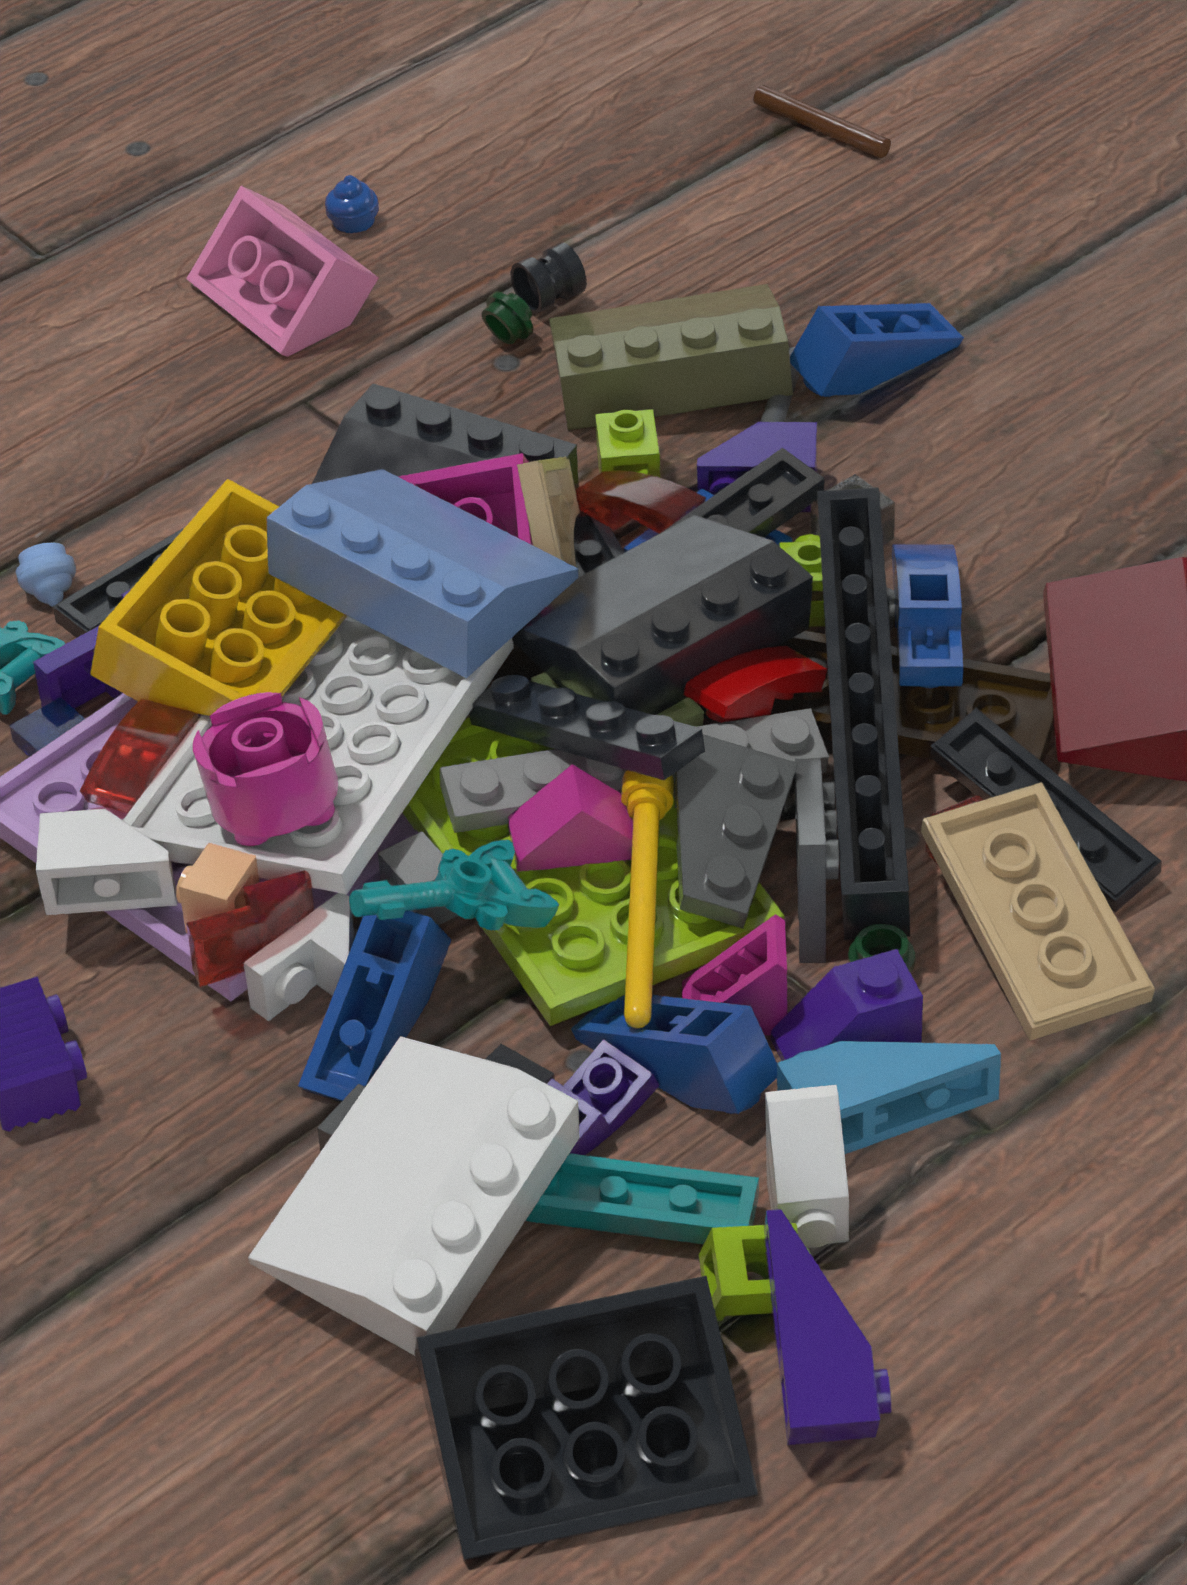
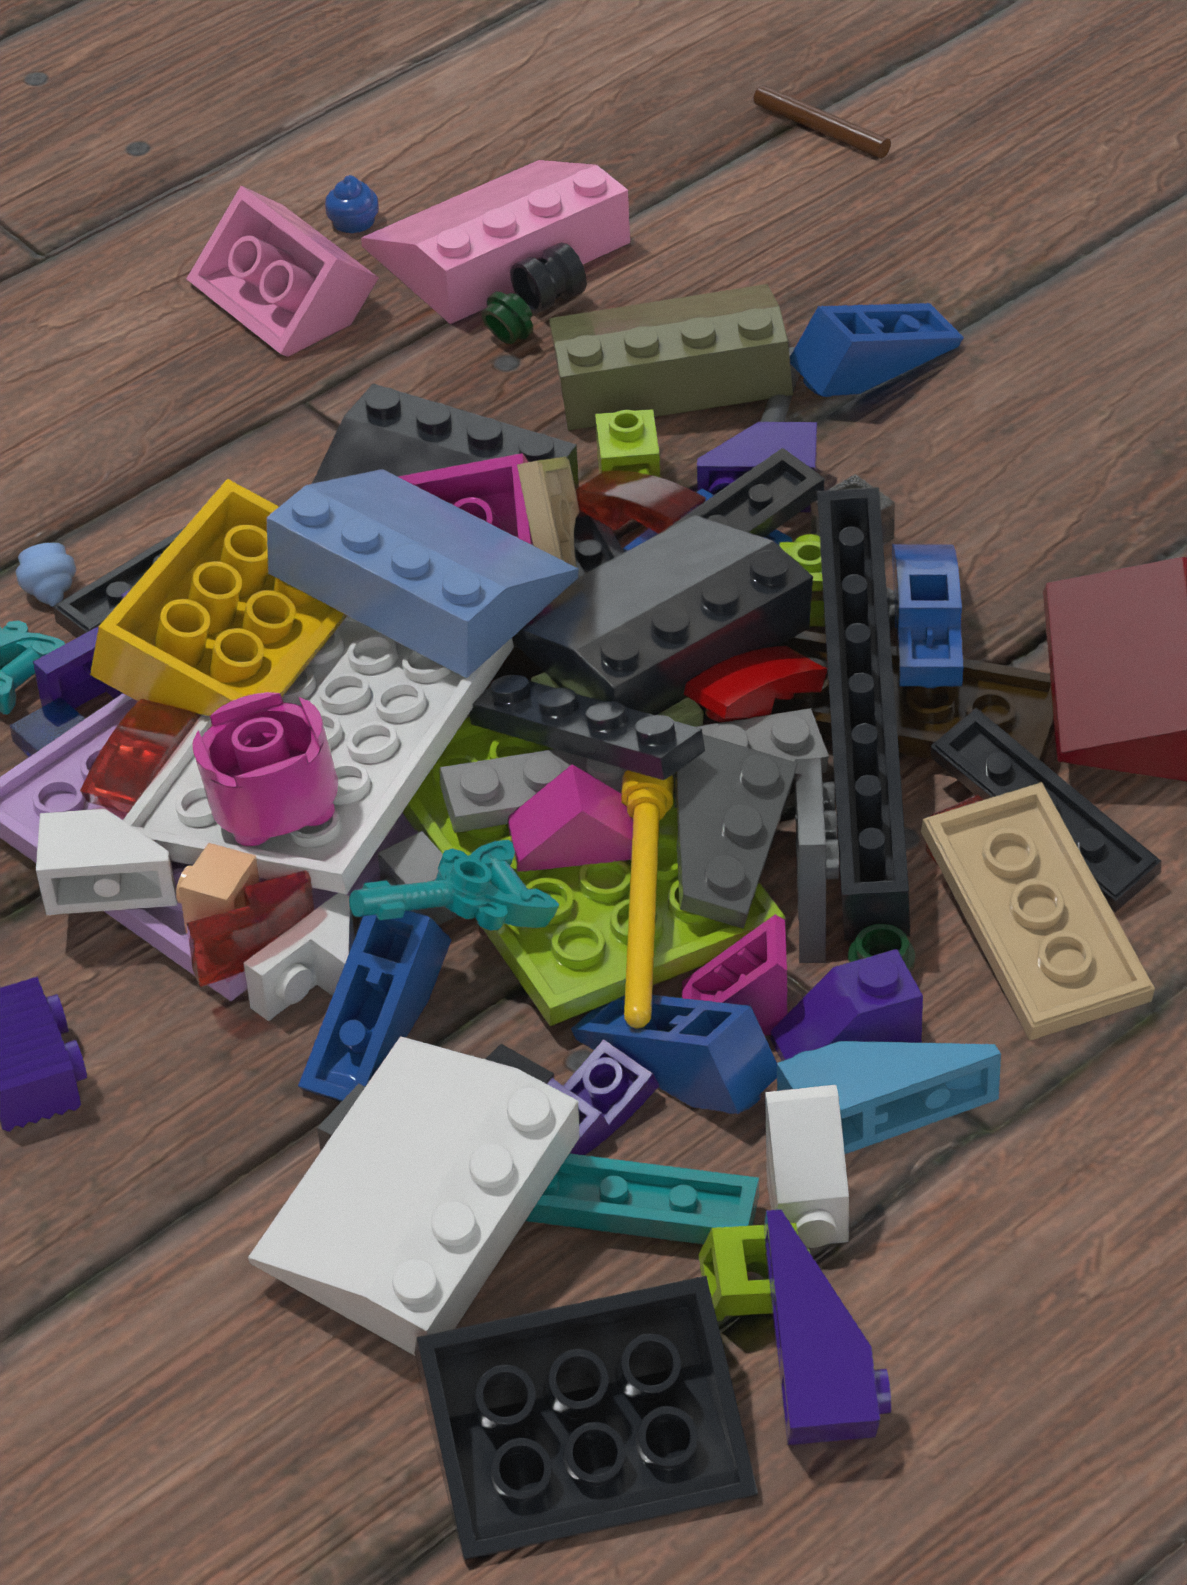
none -> bright pink slope [361,160,630,324]

